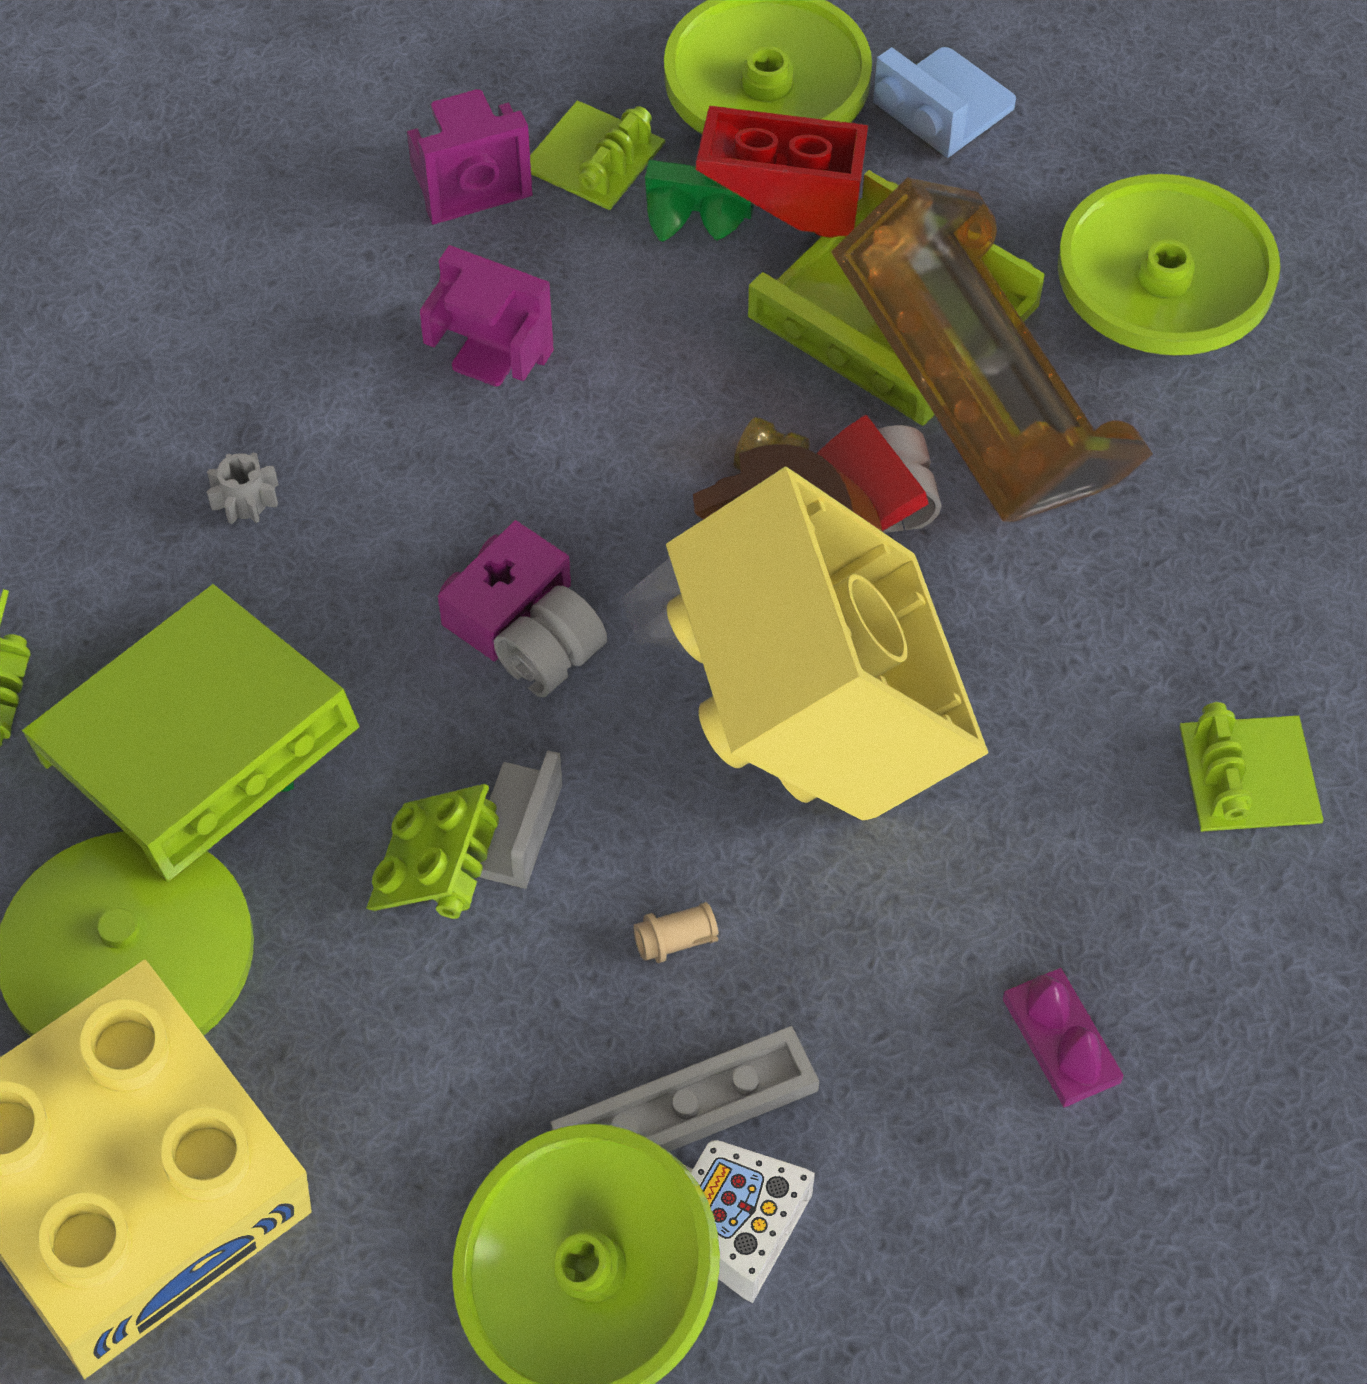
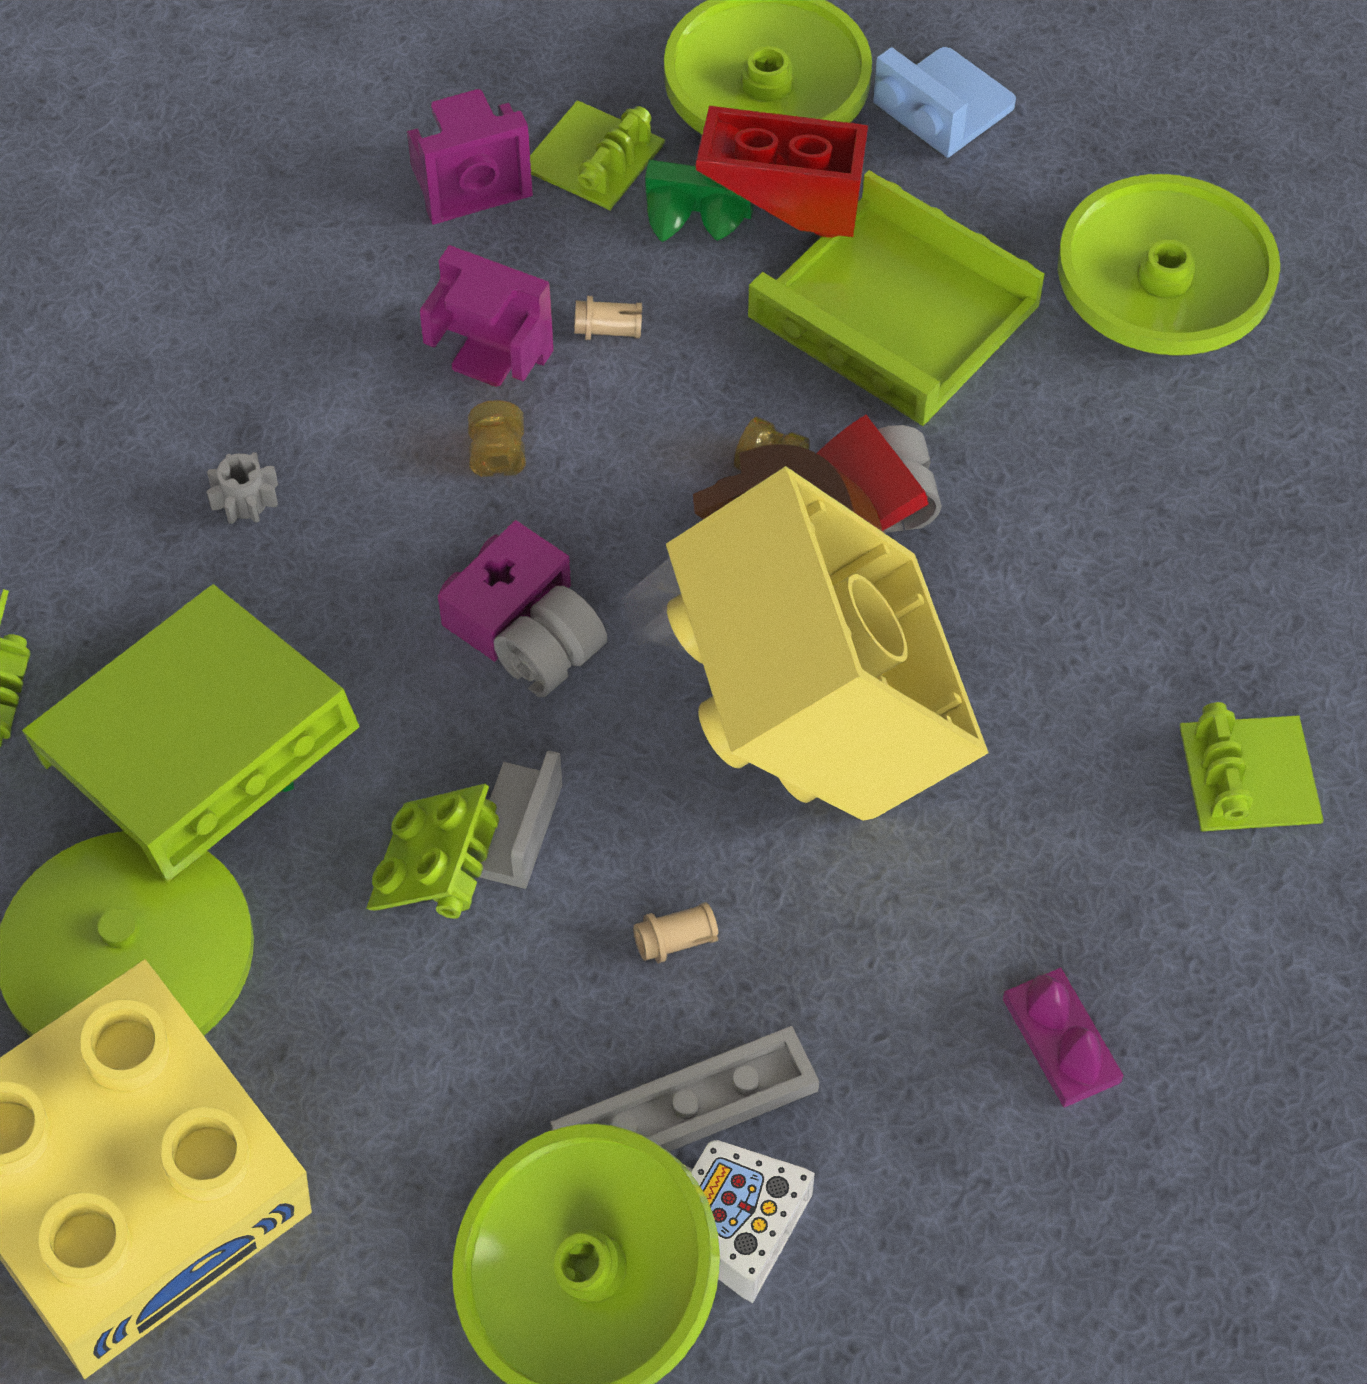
clear orange windscreen [831,177,1153,522] -> none
none -> clear yellow wheel [468,400,526,477]
none -> tan pin [574,296,642,340]

